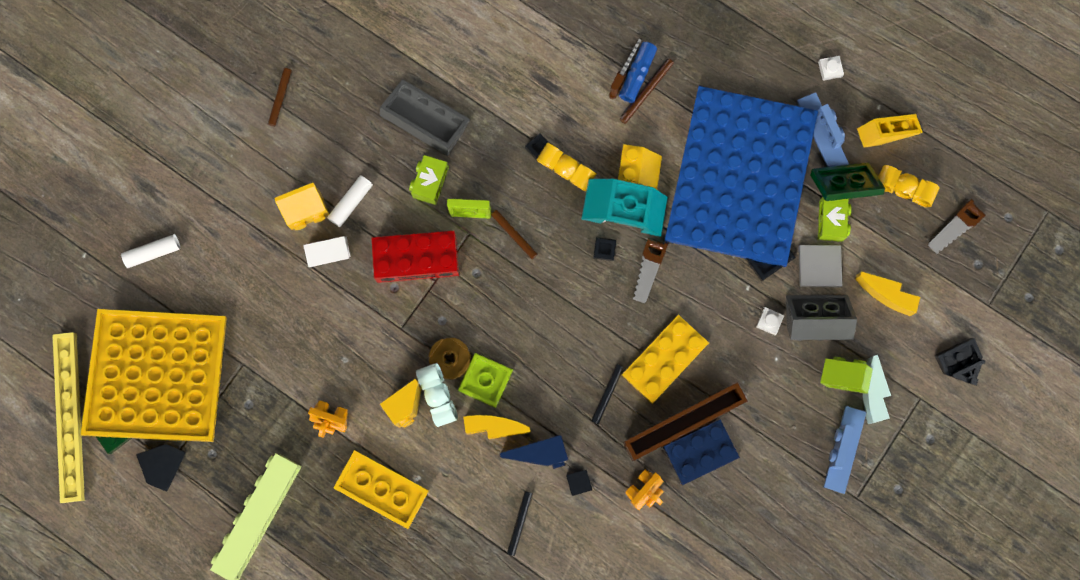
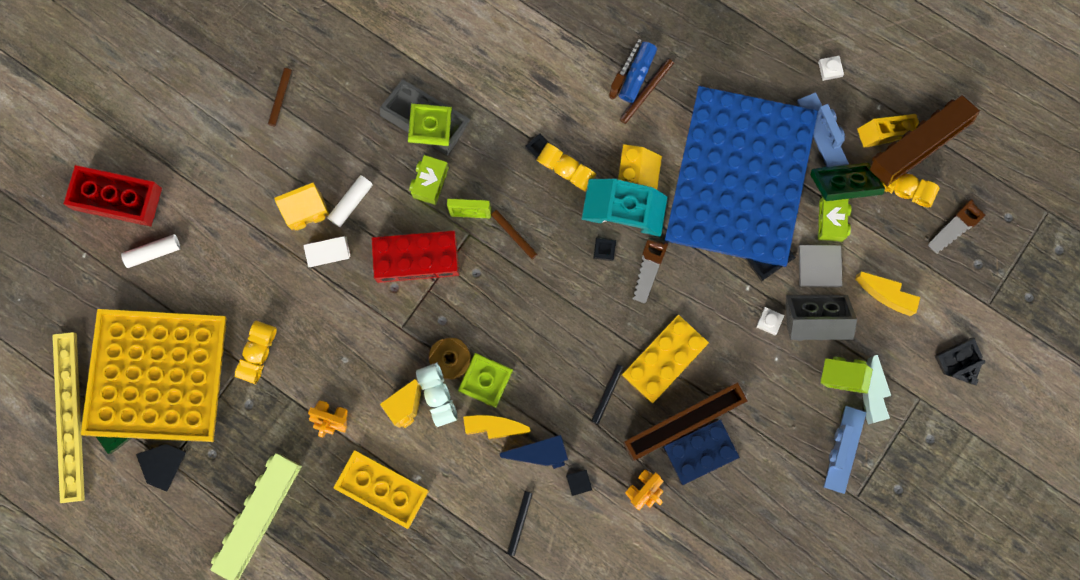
none -> red brick [63,165,162,227]
none -> yellow piece [235,320,277,384]
none -> lime tile [408,103,452,146]
none -> reddish brown brick [870,95,980,187]

